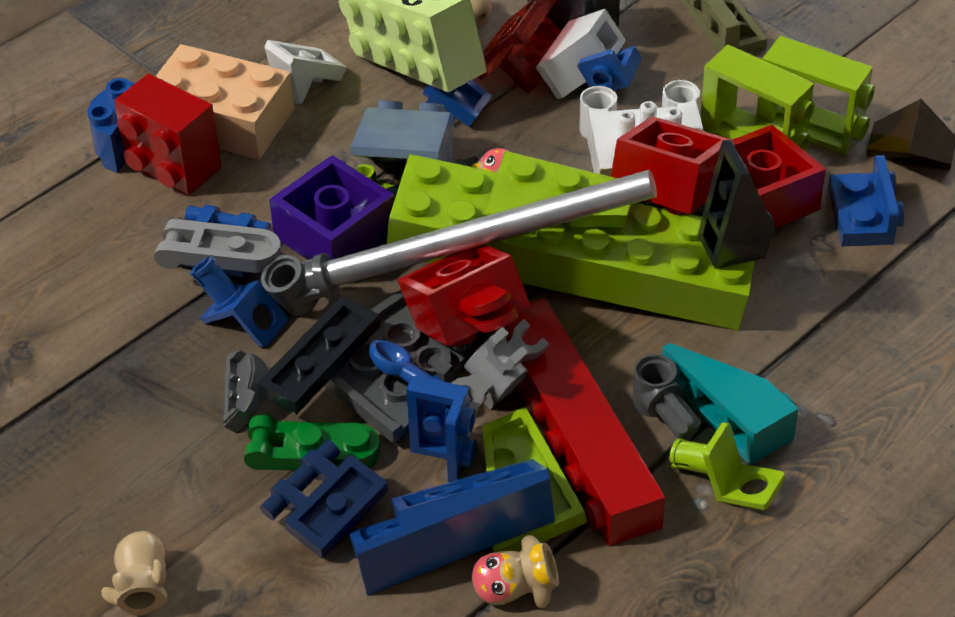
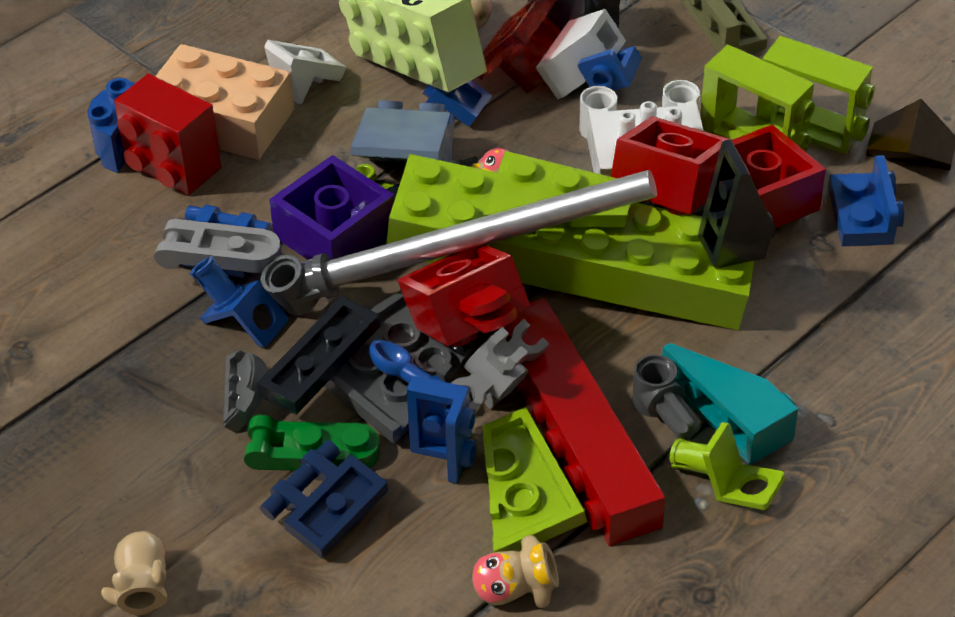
blue slope [349,459,555,596] -> none

